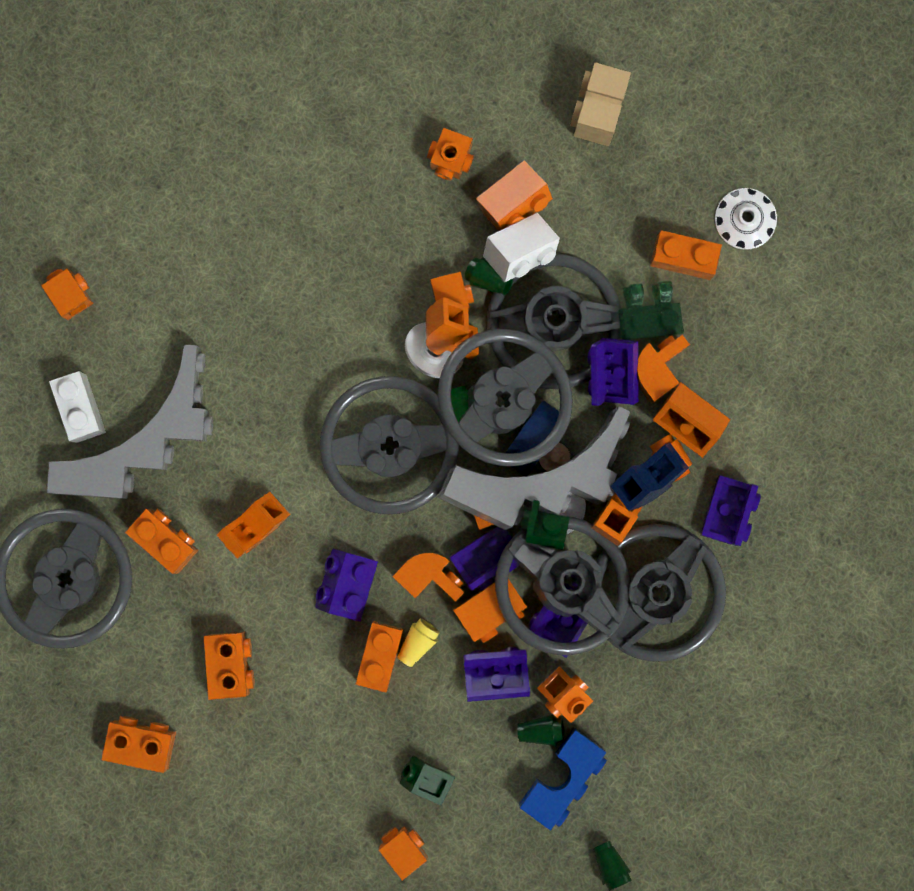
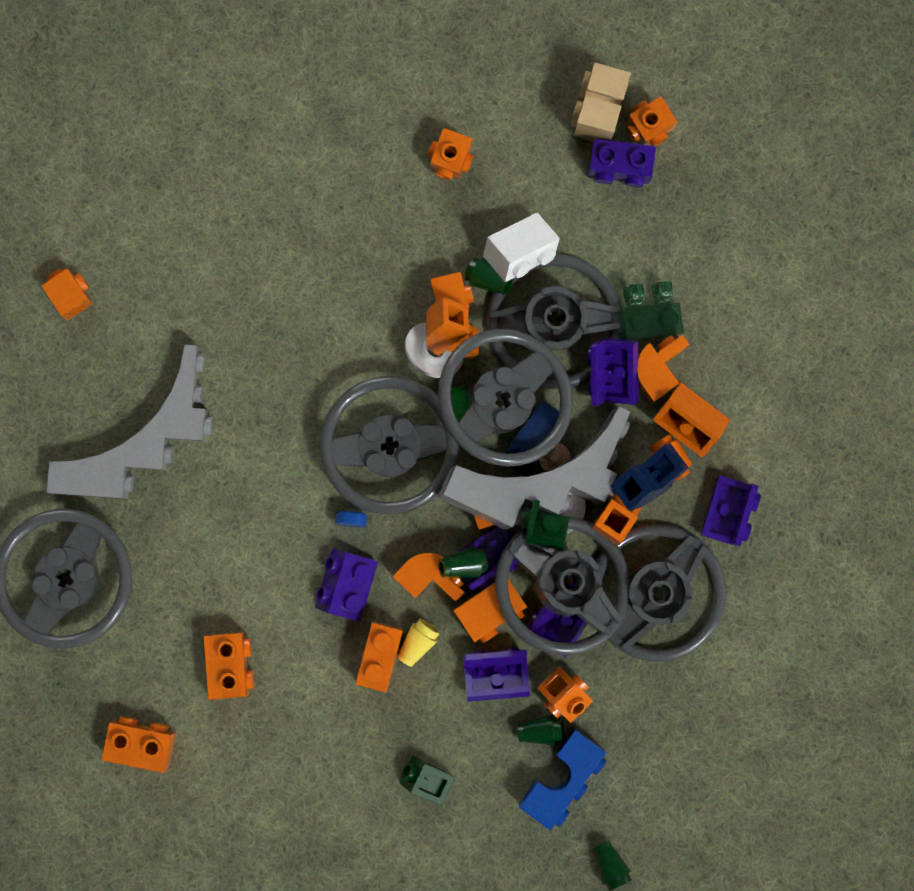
white brick [49,371,106,443] -> none
orange brick [125,508,199,574] -> none
orange brick [217,492,291,559] -> none
orange brick [379,826,428,880] -> none
orange brick [476,160,553,231] -> none
orange brick [650,230,722,280] -> none
white dish [715,188,777,249] -> none
none -> blue tile [335,511,367,528]
none -> dark green cone [438,547,488,578]
none -> dark purple bracket [588,139,656,188]
none -> orange brick [626,96,678,147]

